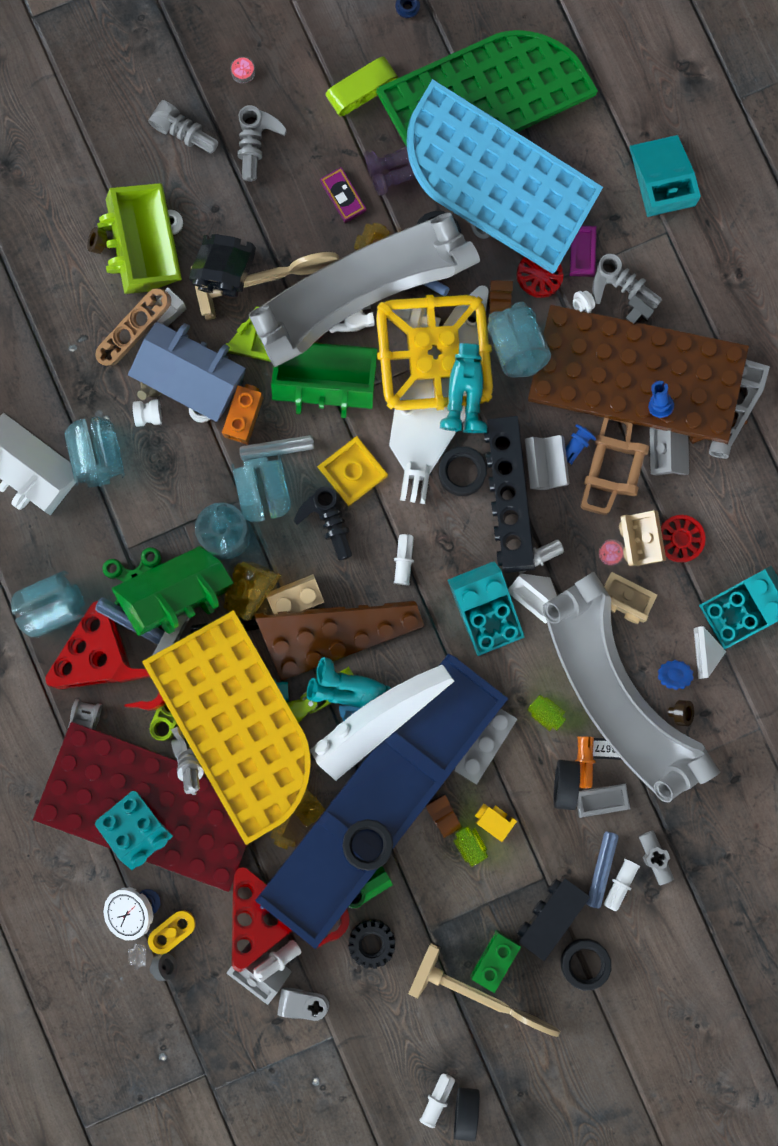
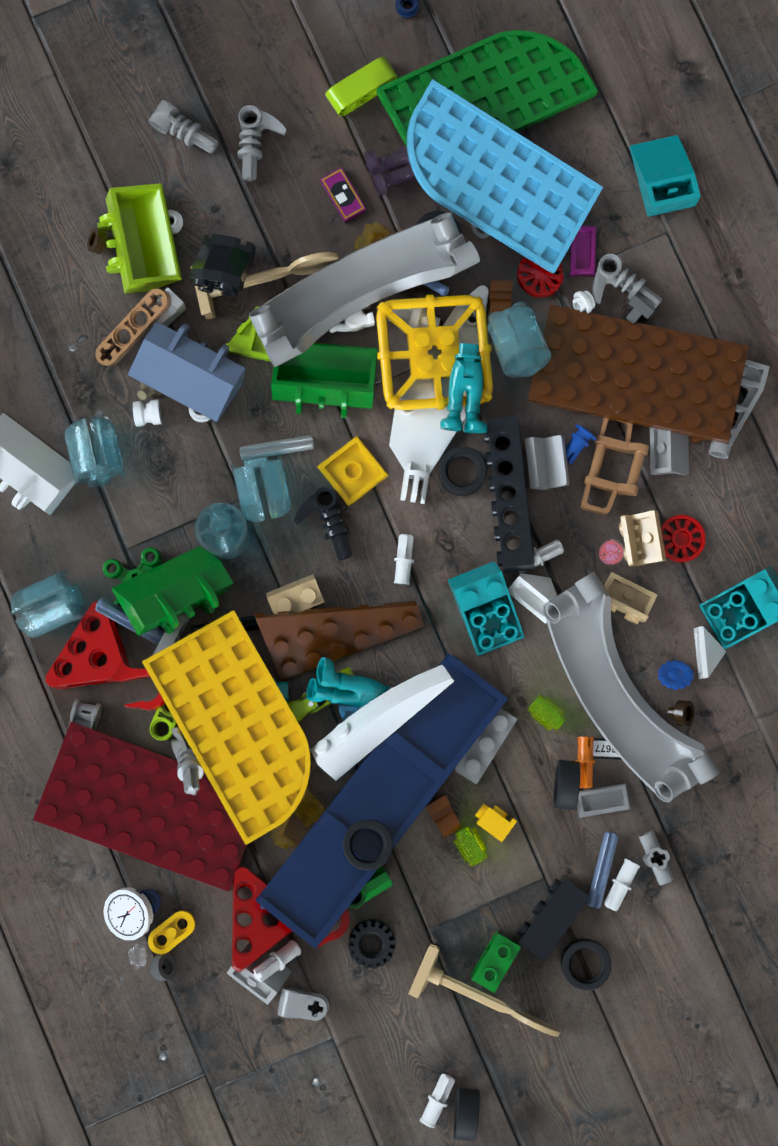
teal bracket [95,791,173,870] -> none
orange brick [222,384,264,445] -> none
clear yellow slope [223,561,282,621] -> none
tile [230,56,256,84] -> none
blue pin [648,381,674,418] -> none

